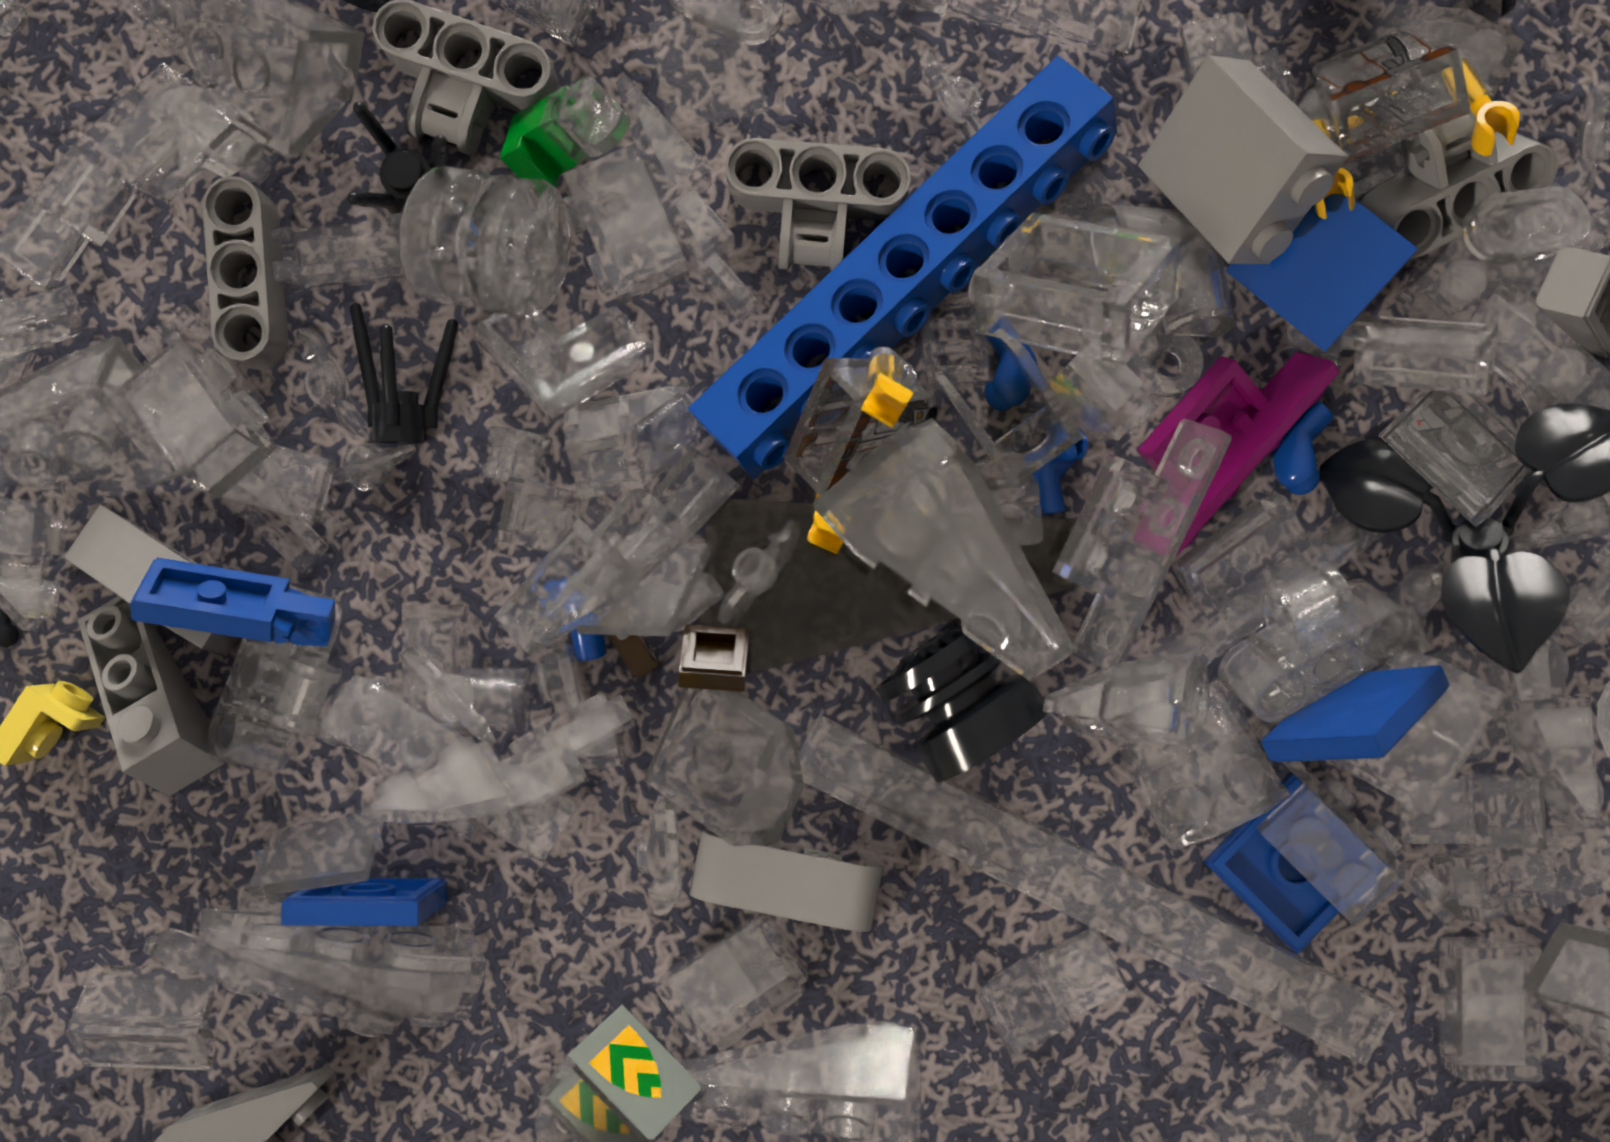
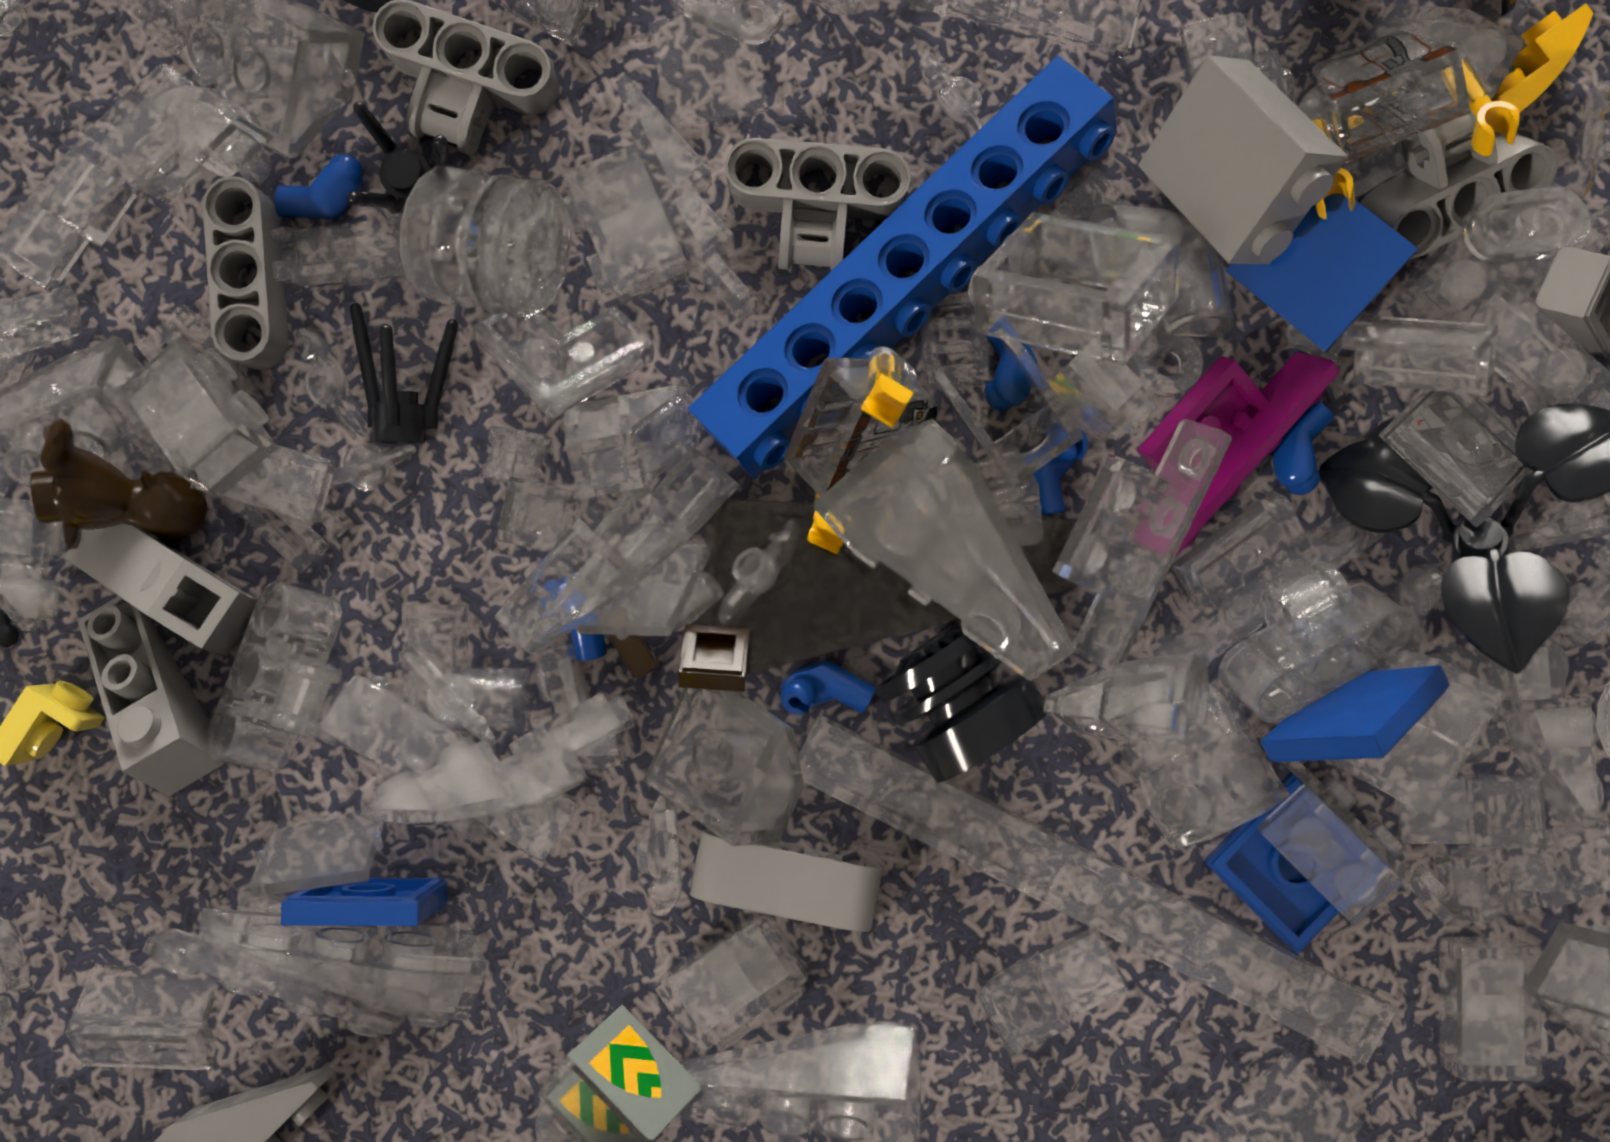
blue hinge [130,557,336,647] -> none
leg [499,77,630,196] -> none
none -> dark brown animal [30,419,207,549]
none -> blue arm [274,154,363,220]
none -> blue arm [780,660,876,715]
none -> yellow slope [1485,3,1594,113]

